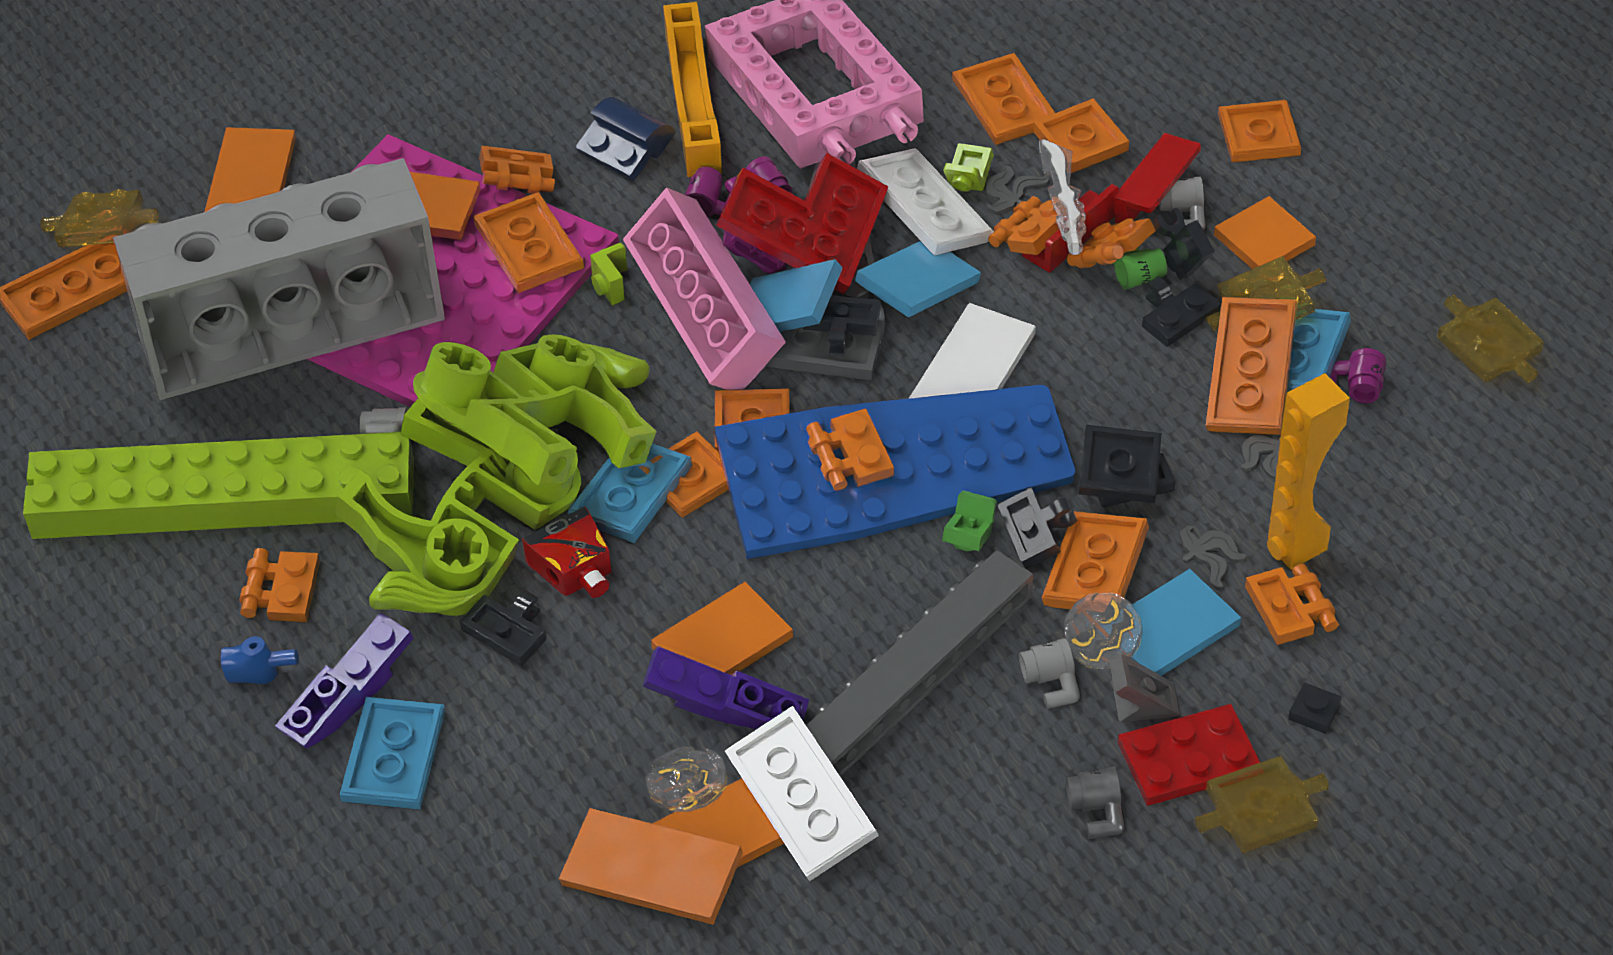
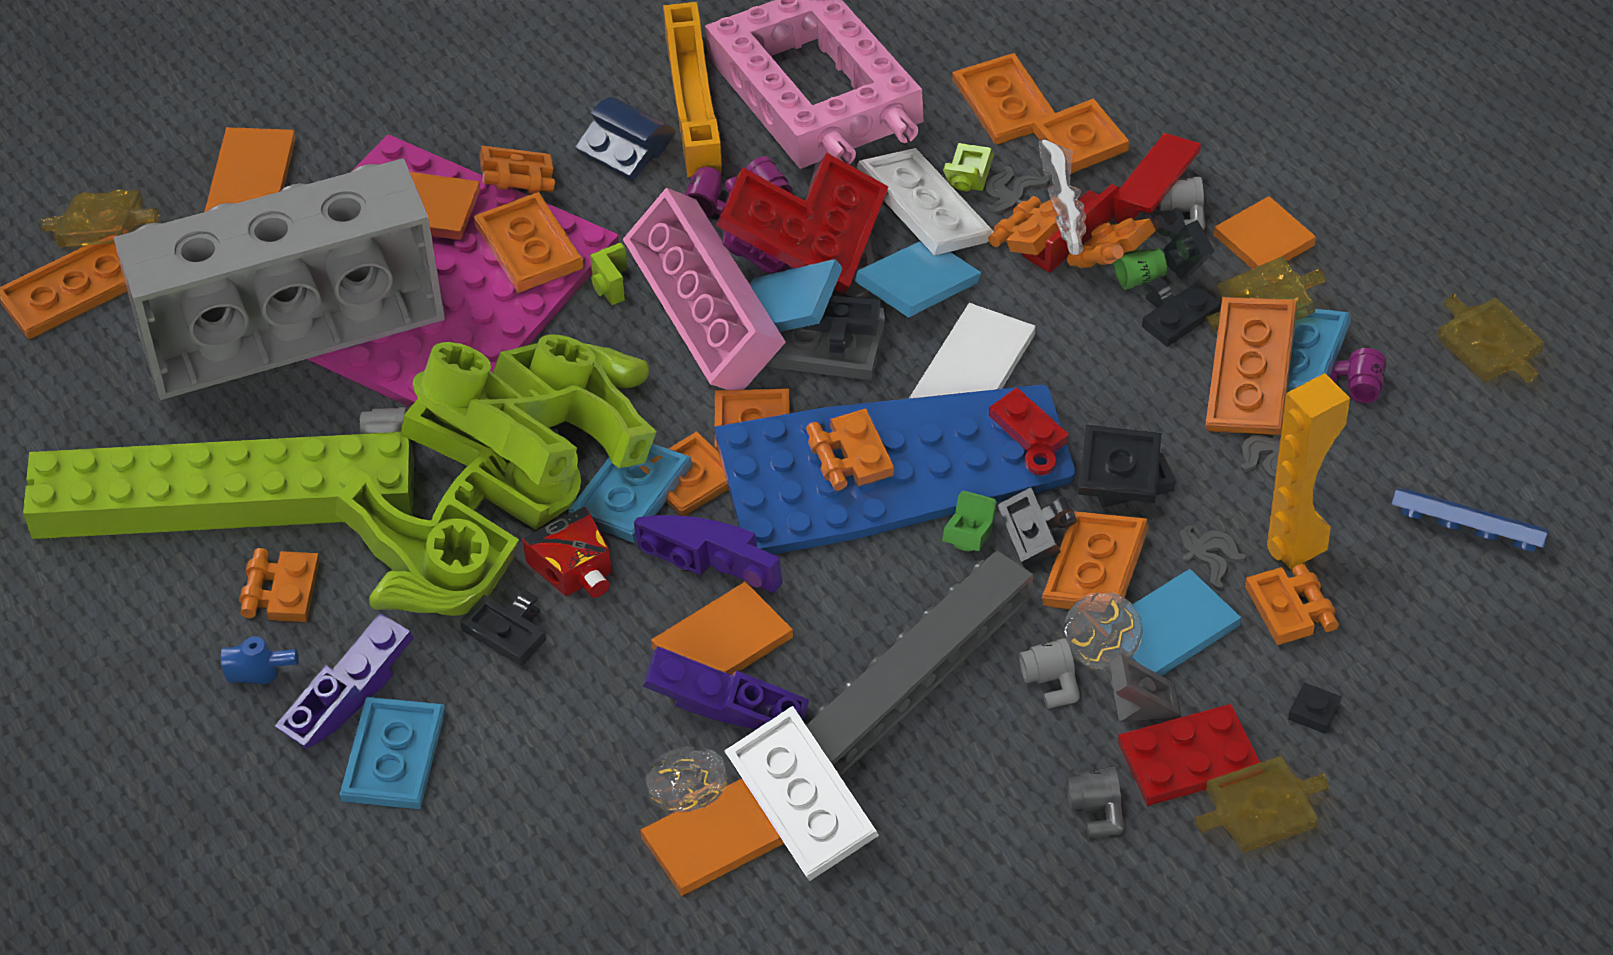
orange tile [559,808,743,925] -> none
orange tile [1218,100,1301,162] -> none
none -> dark purple slope [634,515,782,593]
none -> red hinge [988,387,1069,476]
none -> plate [1392,487,1550,552]

